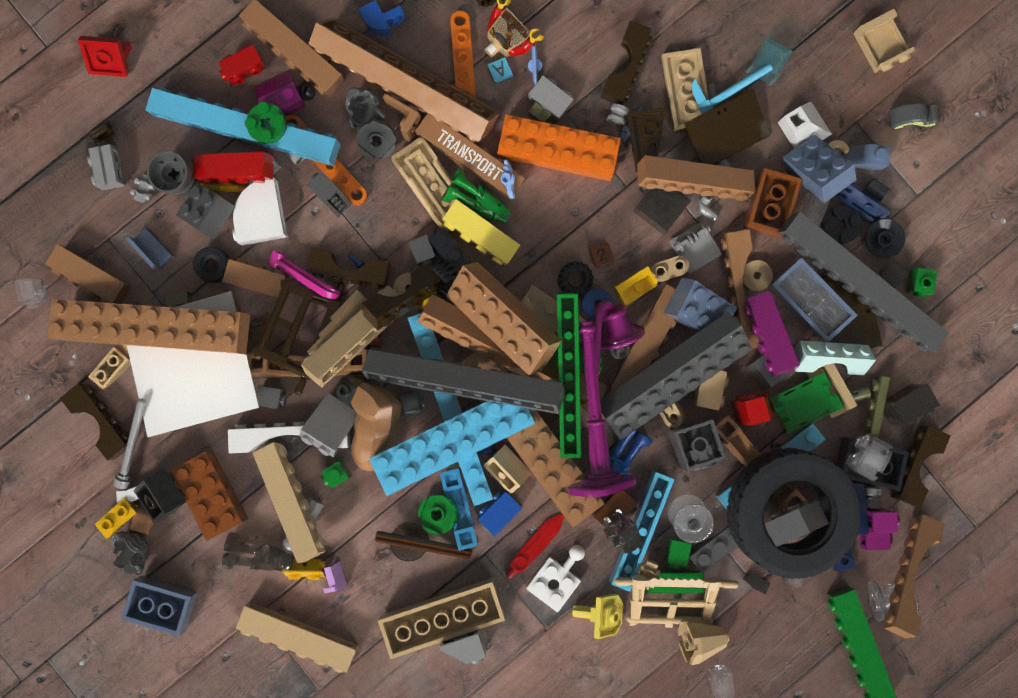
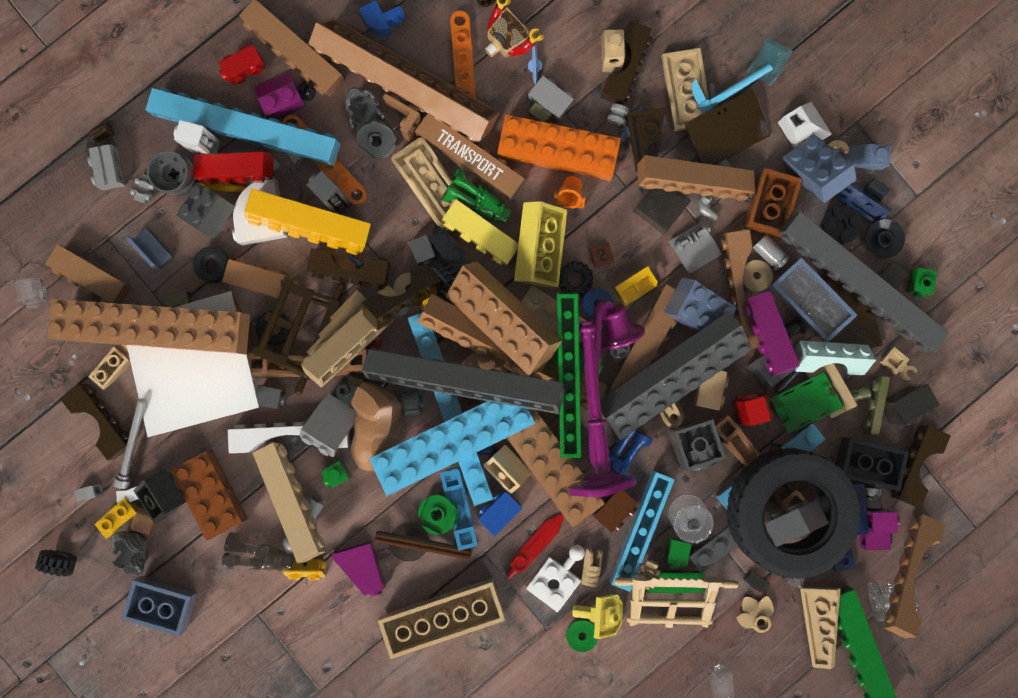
red bracket [78,36,131,77] -> none
tan brick [235,602,359,673] -> none
green plate [245,102,287,144] -> none
dark pink piece [267,250,341,299] -> none
lavender tile [323,562,347,593] -> none
light grey slope [439,629,487,664] -> none
medium azure tile [487,57,513,84] -> none
light blue piece [501,160,515,199] -> none
clear smoke brick [602,509,643,554] -> none
tan plate [651,256,689,282] -> none
tan cone [678,620,729,665] -> none
clear brick [846,434,893,481] -> none
tan panel [853,9,916,73] -> none
dark grey animal [889,102,939,130] -> none
none -> black tyre [35,549,78,577]
none -> light grey piece [74,483,104,502]
none -> white brick [174,120,221,155]
none -> yellow brick [244,188,371,255]
none -> black tyre [256,311,290,345]
none -> magenta slope [332,541,386,597]
none -> light yellow brick [514,201,567,287]
none -> orange piece [554,176,586,209]
none -> green piece [566,619,598,652]
none -> tan hinge [581,549,603,587]
none -> tan torso [601,30,625,72]
none -> tan plate [736,596,774,633]
none -> light grey piece [752,234,790,271]
none -> black piece [775,370,800,393]
none -> black bush [784,317,805,339]
none -> tan wing [800,587,840,669]
none -> tan plate [879,347,918,381]

